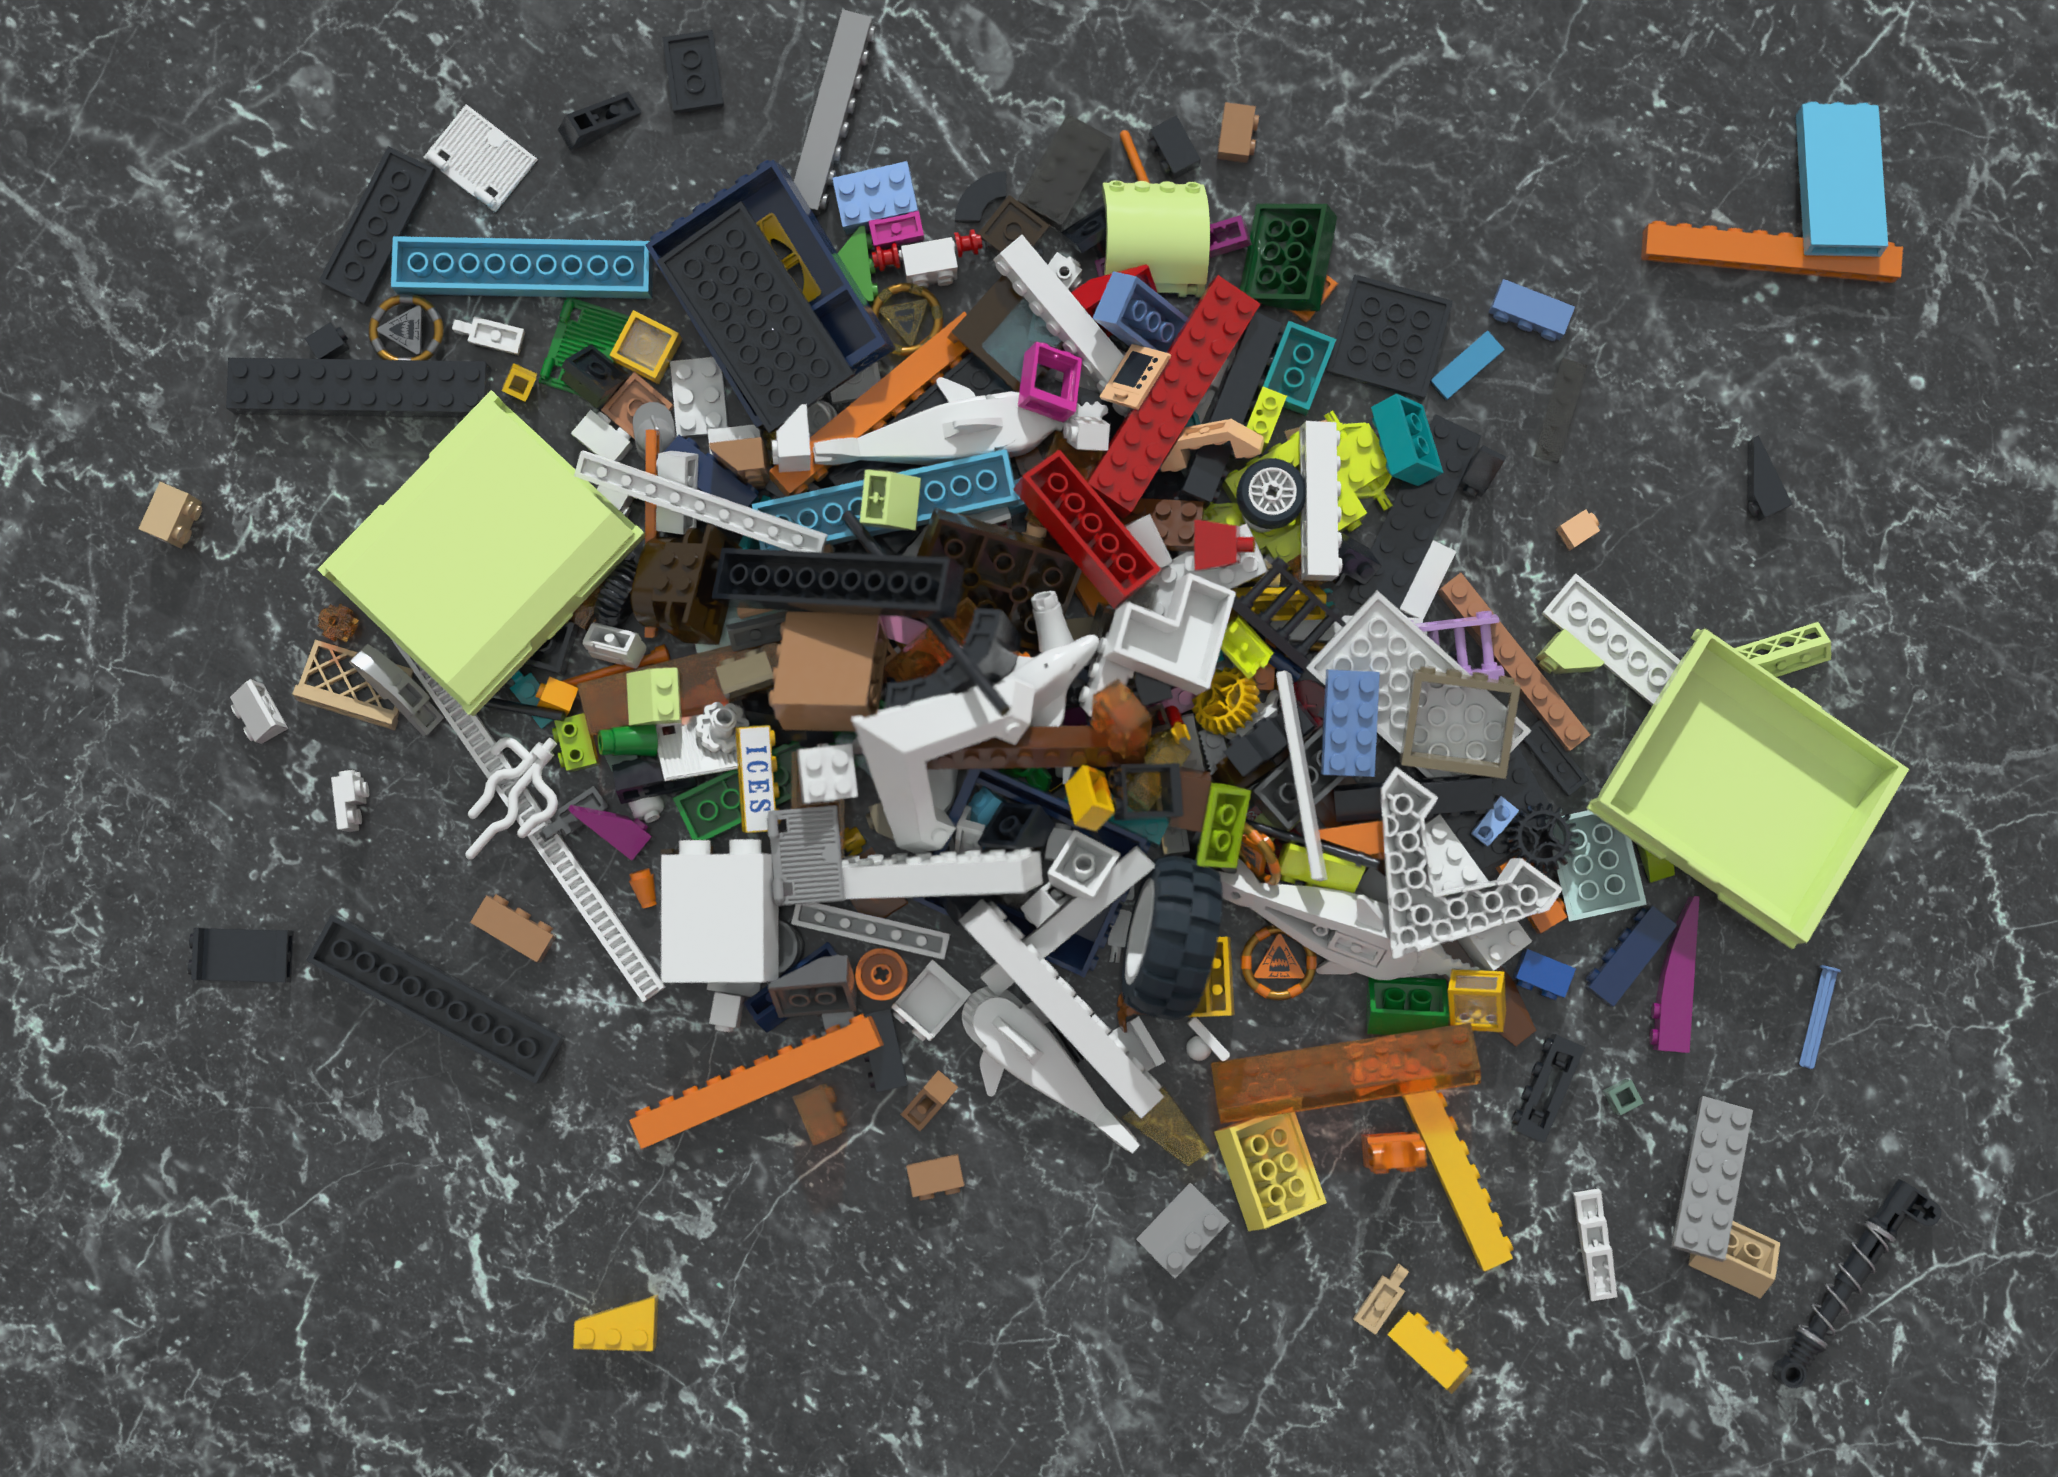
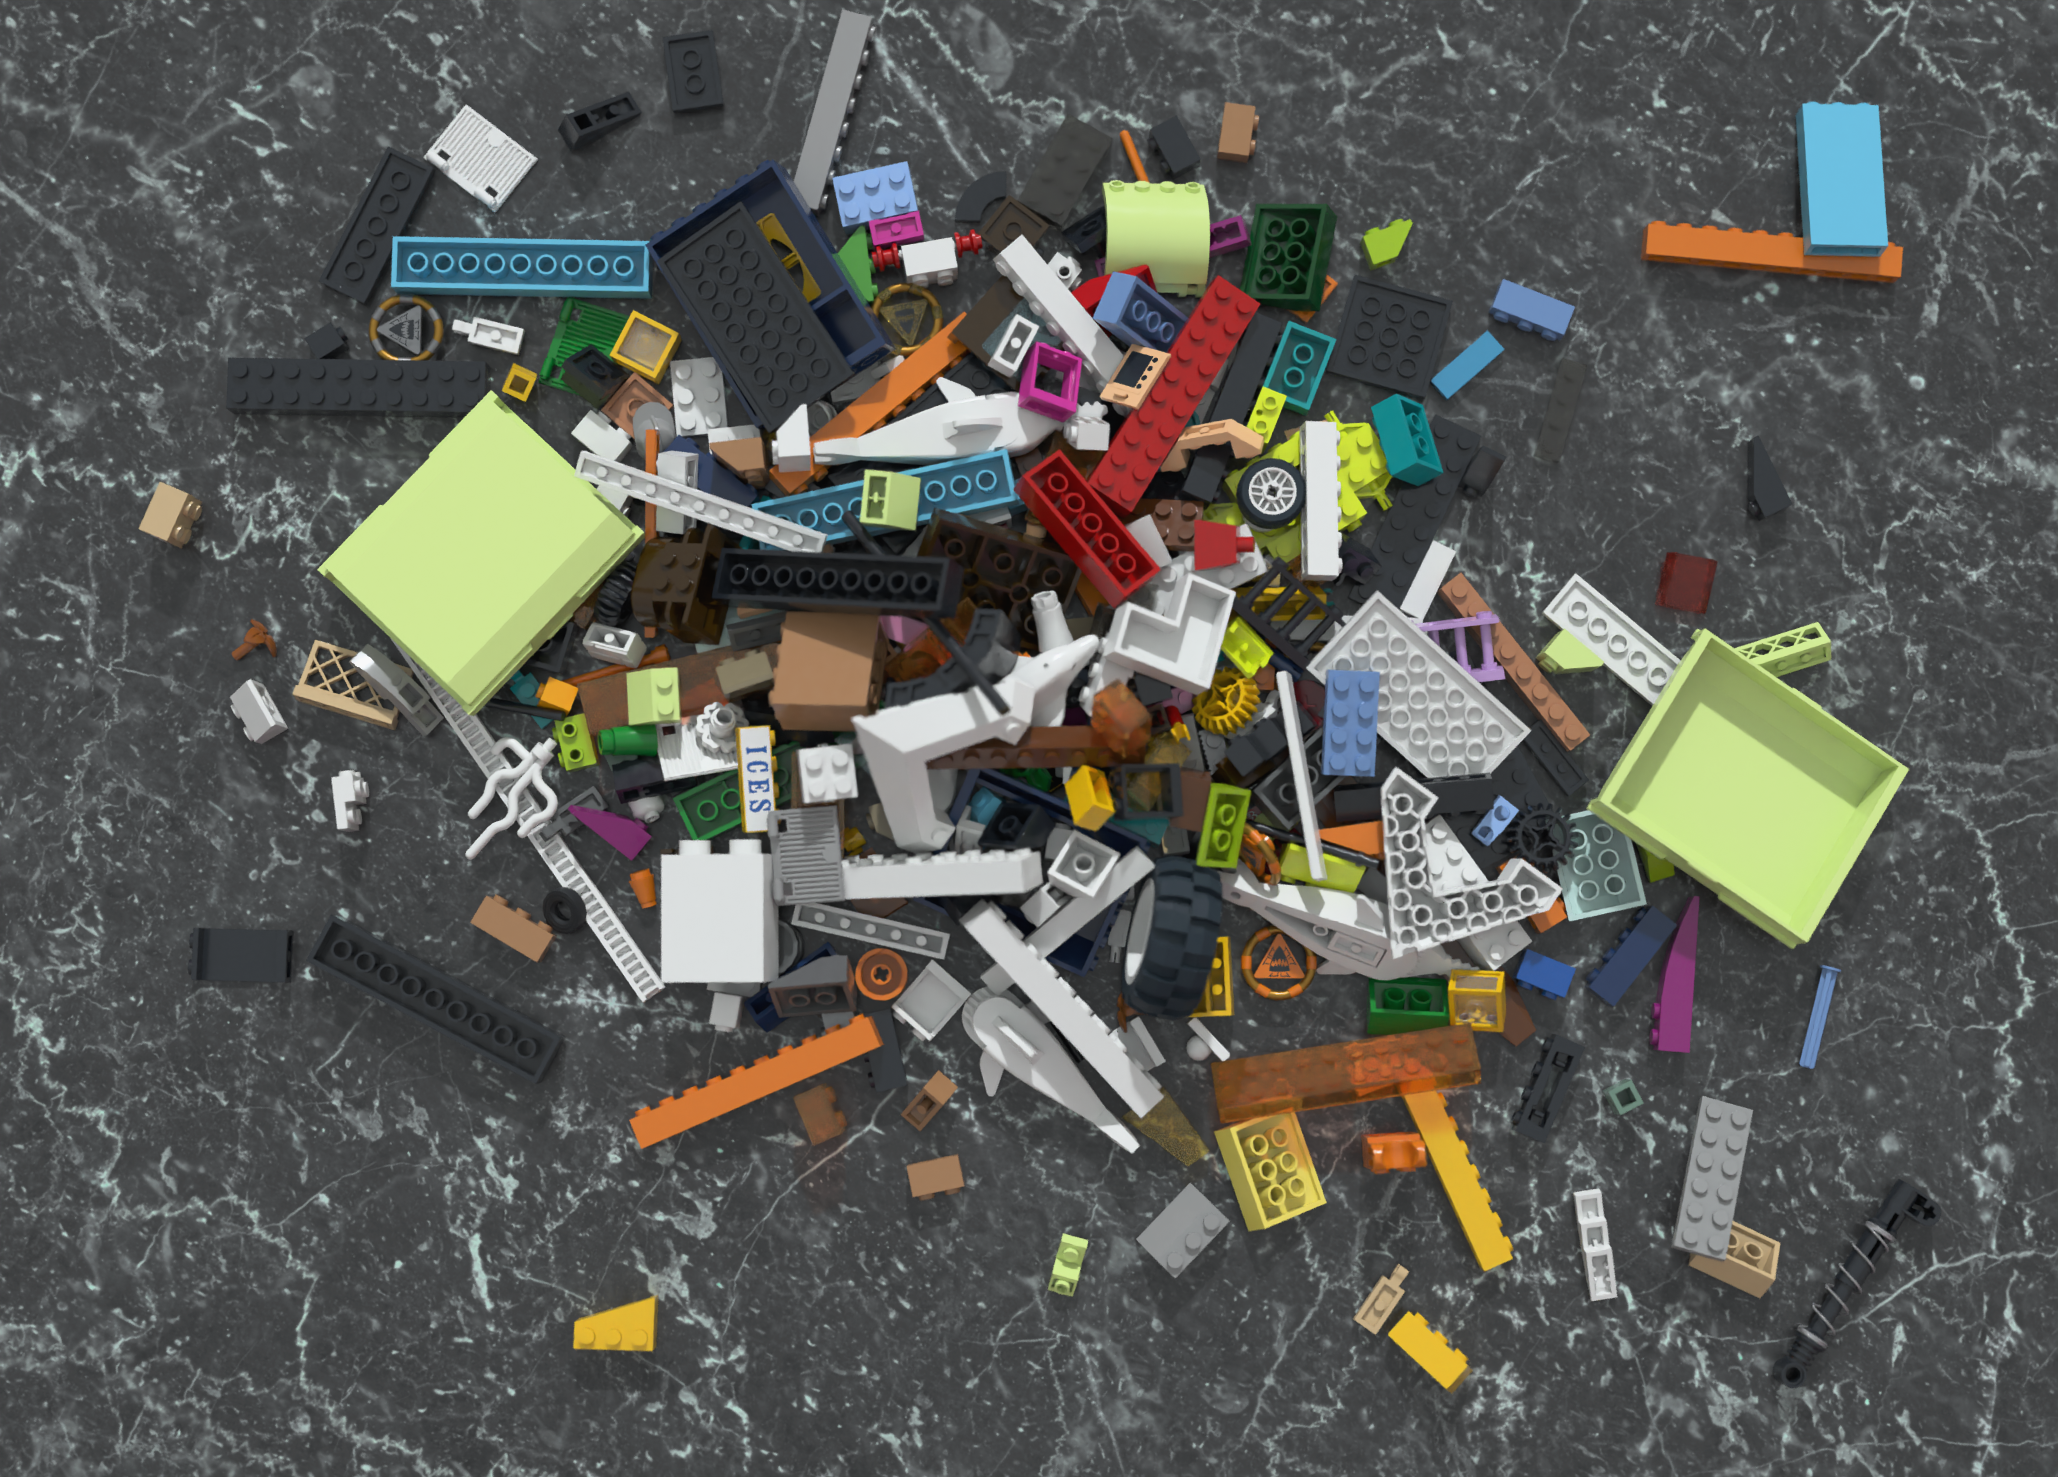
clear orange brick [317,604,359,642] -> none
dark tan window [1400,666,1521,779] -> none
light nougat brick [1556,509,1600,550] -> none
none -> dark orange plant [232,619,277,660]
none -> black tyre [542,887,587,934]
none -> white tile [871,355,905,380]
none -> white brick [988,314,1039,377]
none -> yellowish green slope [1048,1234,1088,1297]
none -> lime slope [1360,219,1412,270]
none -> clear red slope [1655,552,1718,614]

